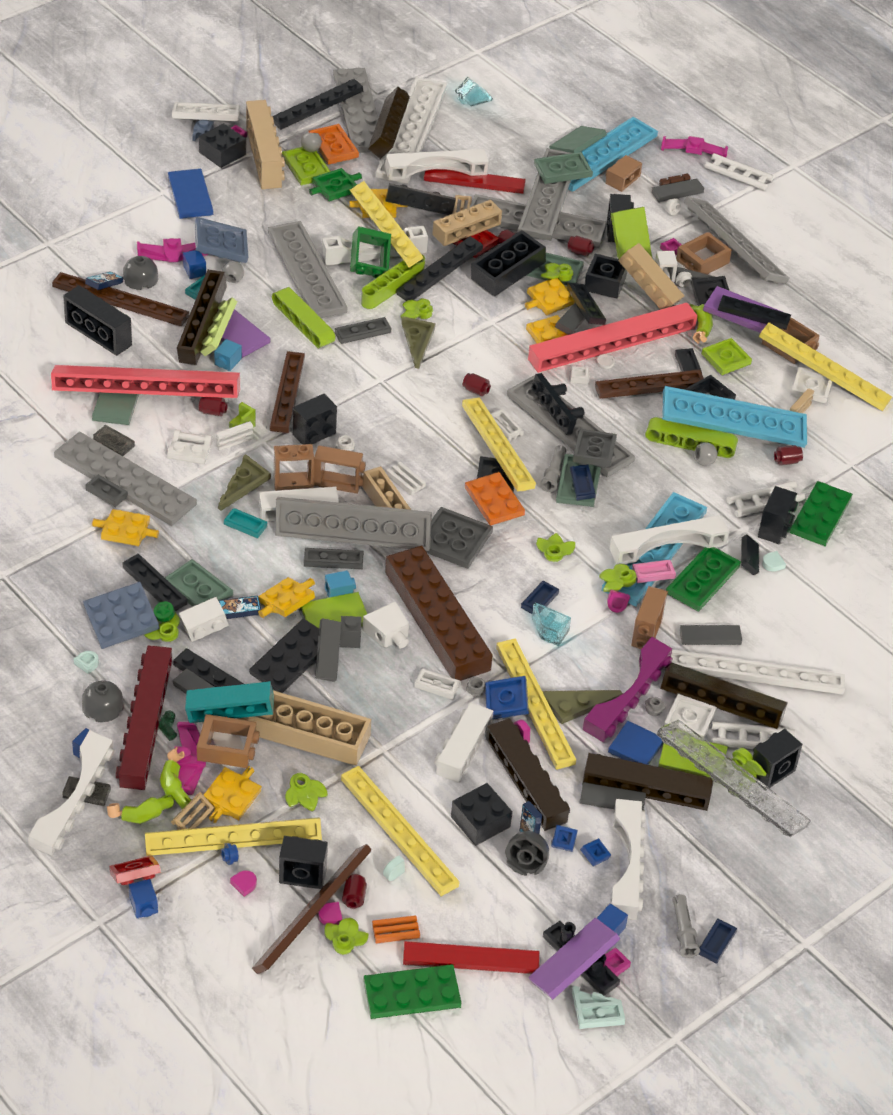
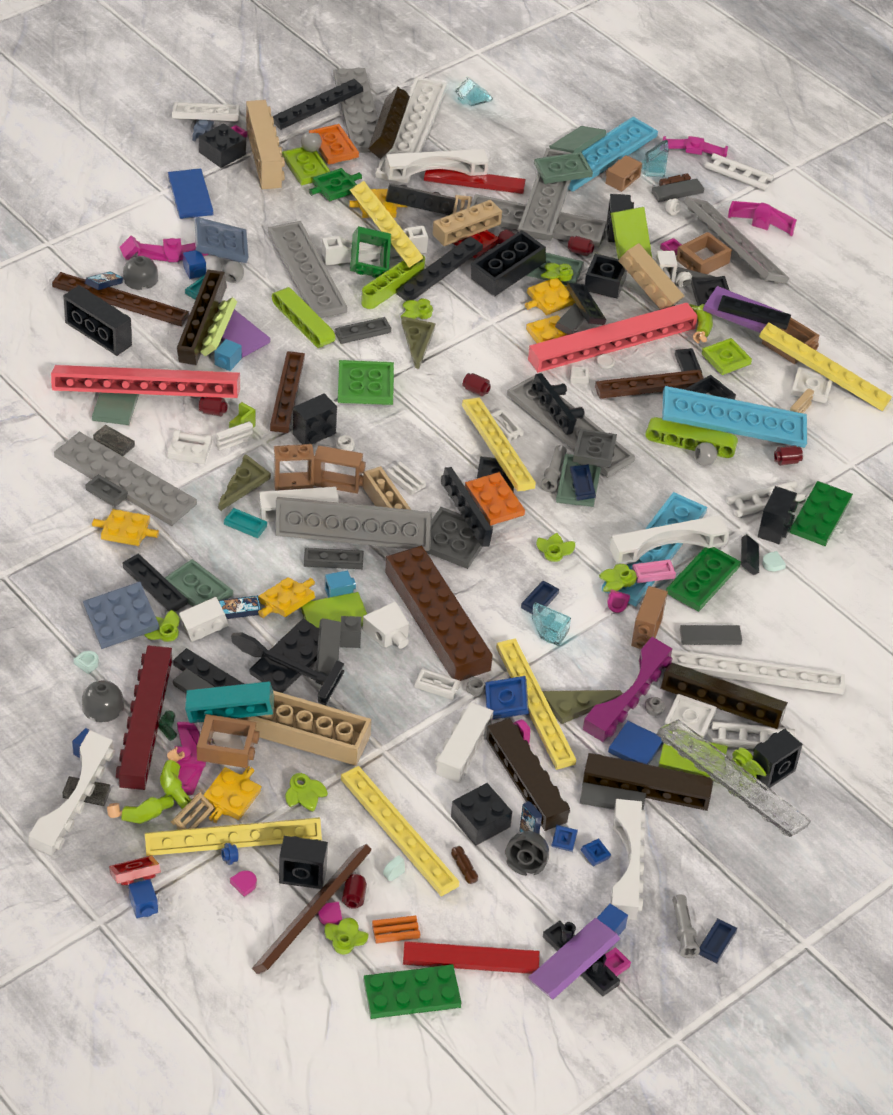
green tile [154,601,175,622] -> none
light aqua wing [572,986,625,1029] -> none
none -> dark pink tile [120,236,140,260]
none -> black piece [231,632,345,706]
none -> bright green plate [338,360,394,405]
none -> black plate [441,467,493,547]
none -> reddish brown axle [451,846,478,884]
none -> clear light blue slope [641,140,669,177]
none -> dark pink plate [728,201,797,236]

